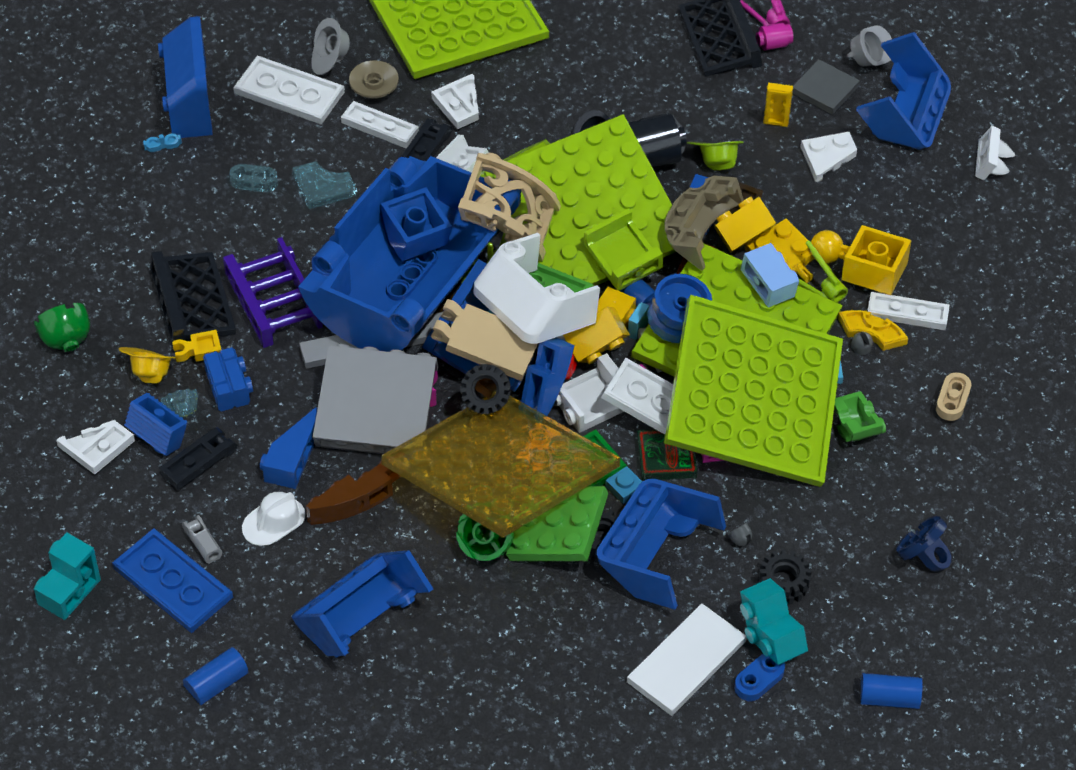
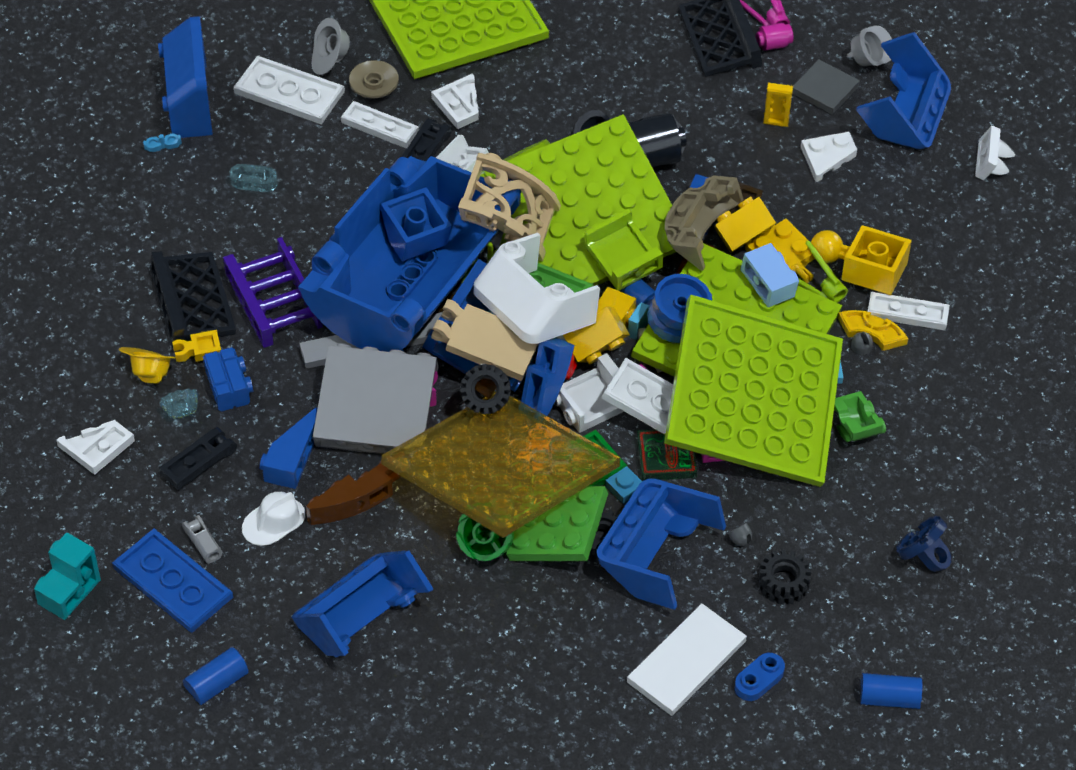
green cylinder [34,303,90,352] -> none
blue brick [124,393,187,456] -> none
clear light blue tile [292,161,357,209] -> none
lime piece [687,141,743,170] -> none
teal brick [740,578,808,665] -> none
tan plate [936,373,971,421] -> none

